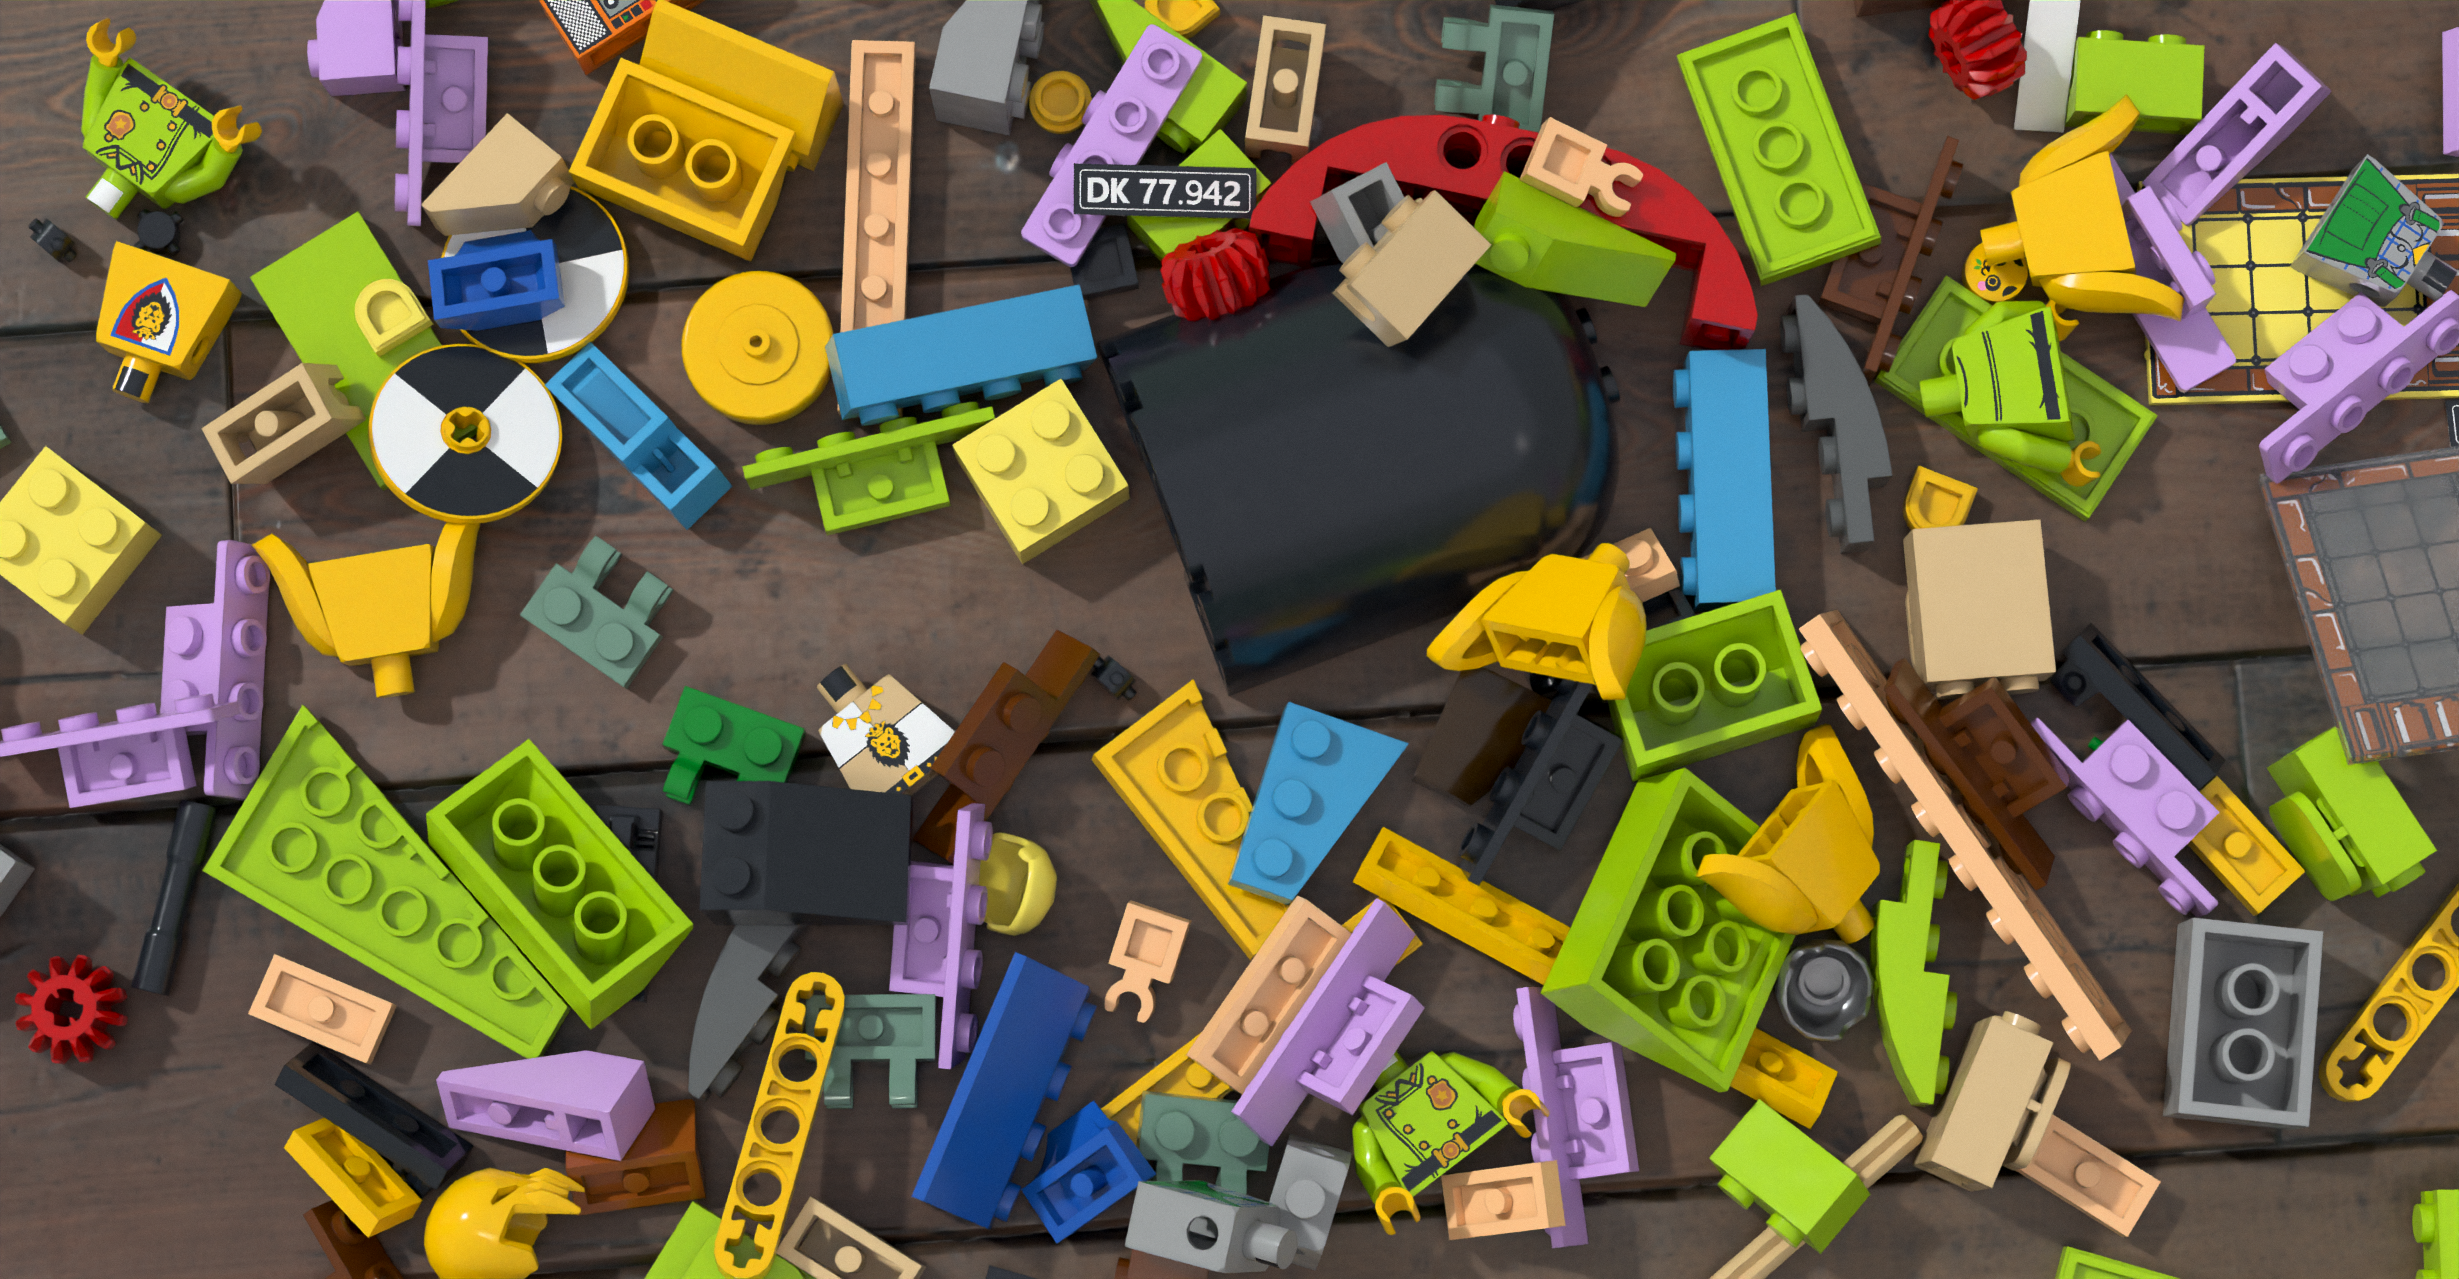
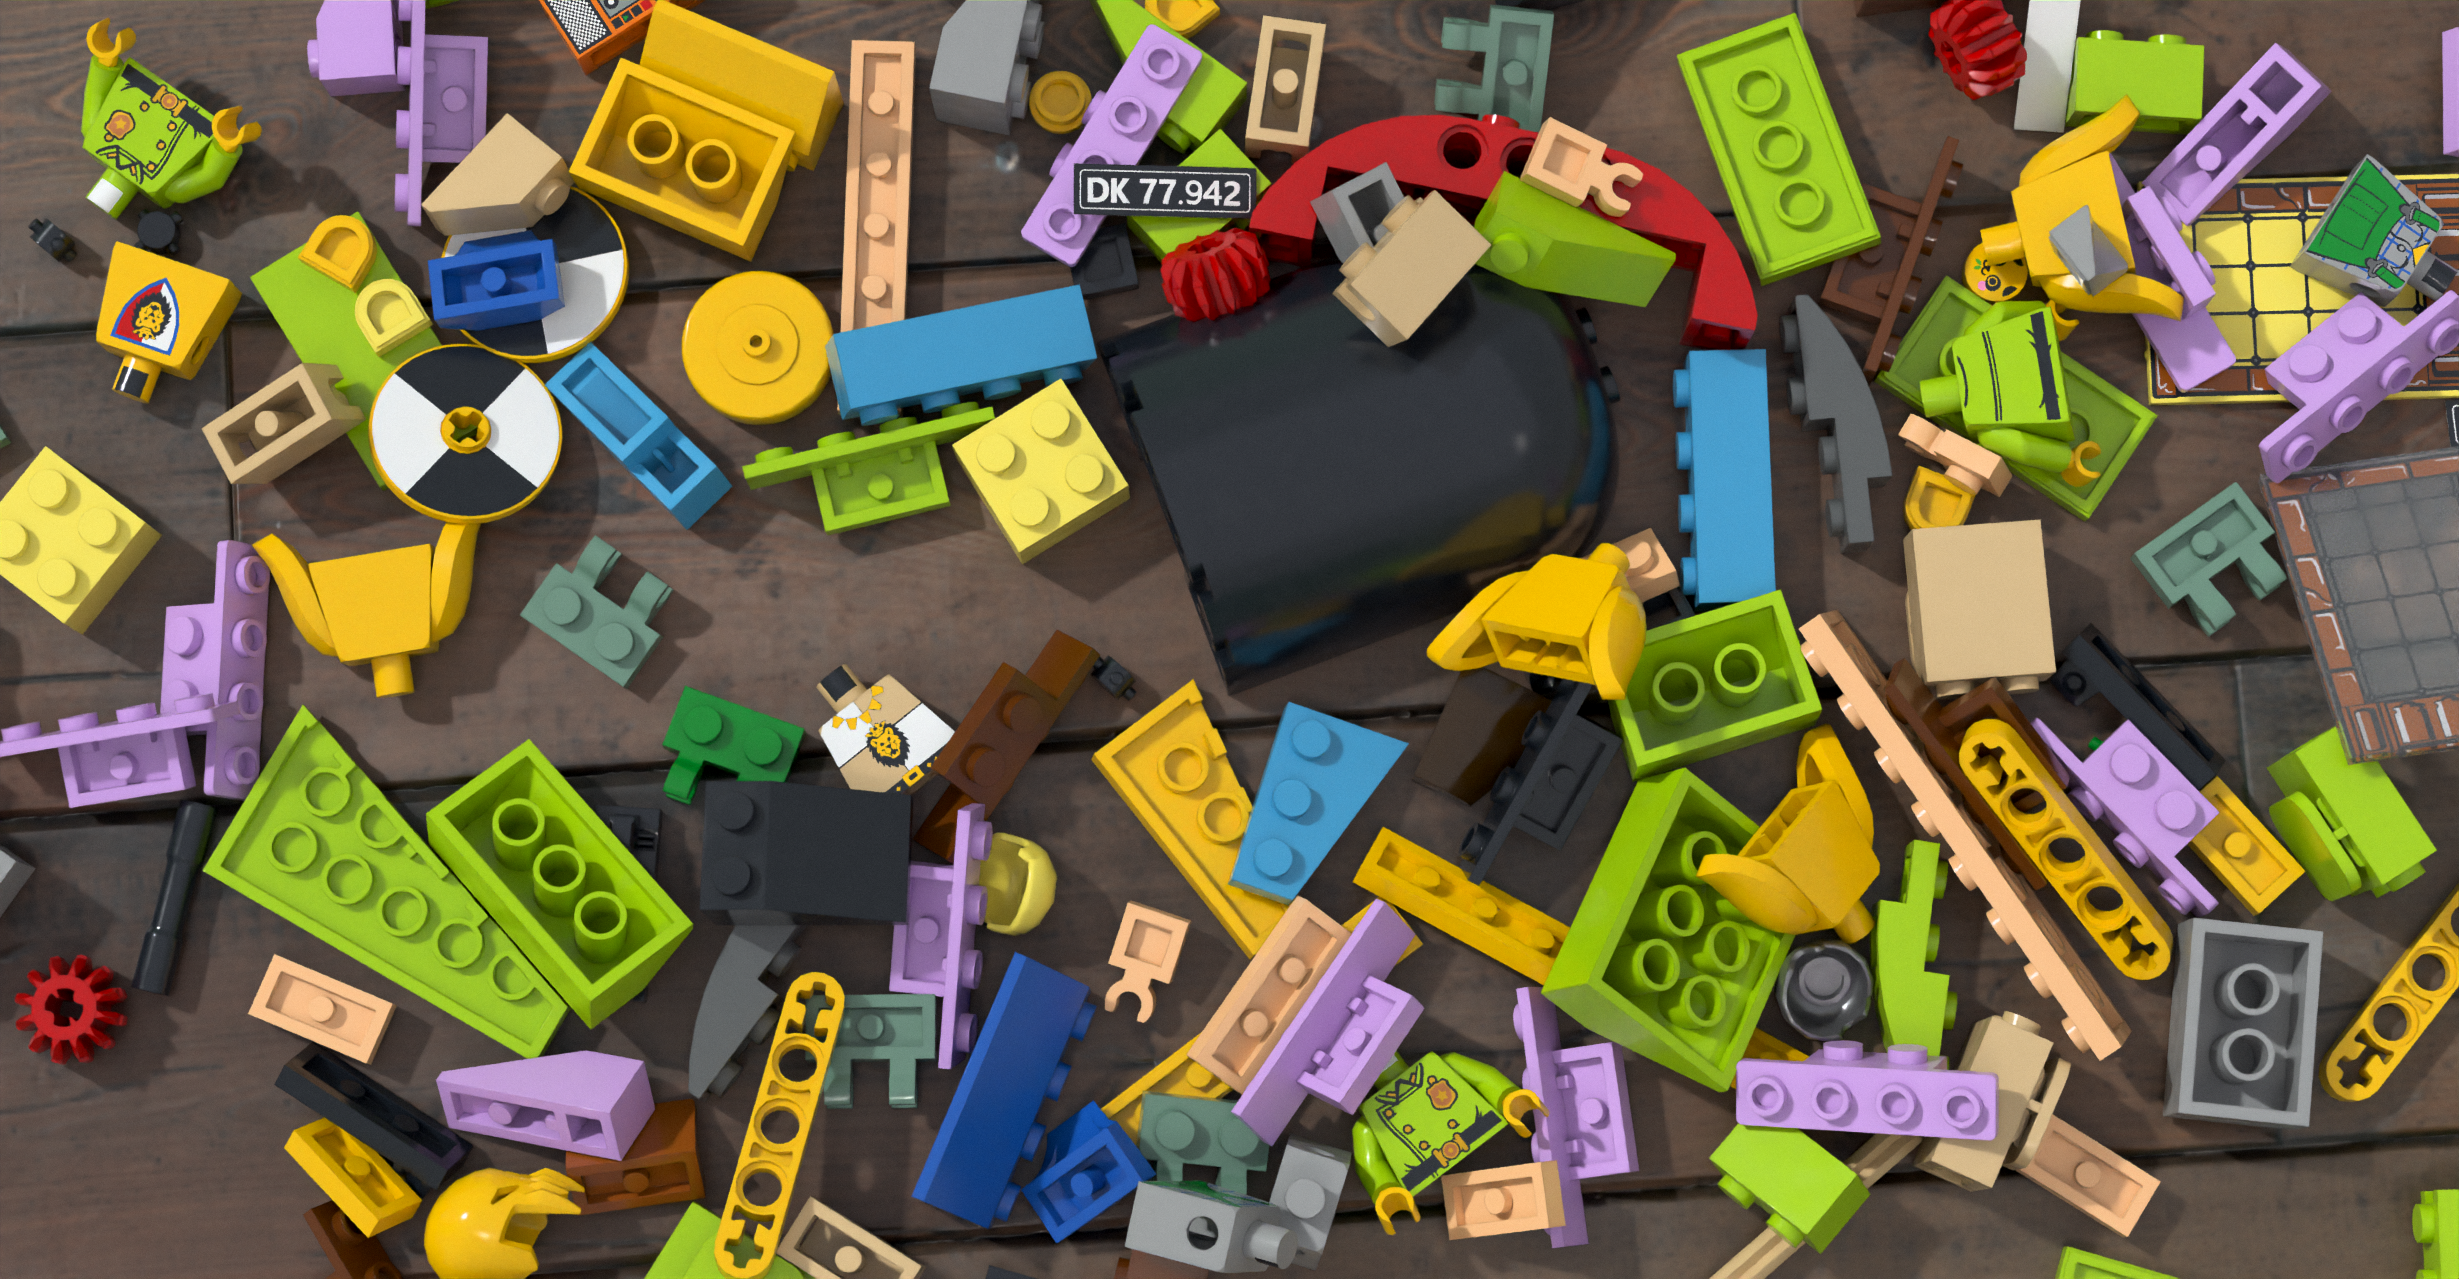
none -> yellow tile [298,215,377,293]
none -> lavender bracket [1736,1040,1999,1141]
none -> light nougat plate [1898,414,2012,497]
none -> yellow beam [1959,719,2173,980]
none -> light grey slope [2048,205,2128,297]
none -> sand green plate [2130,482,2287,637]

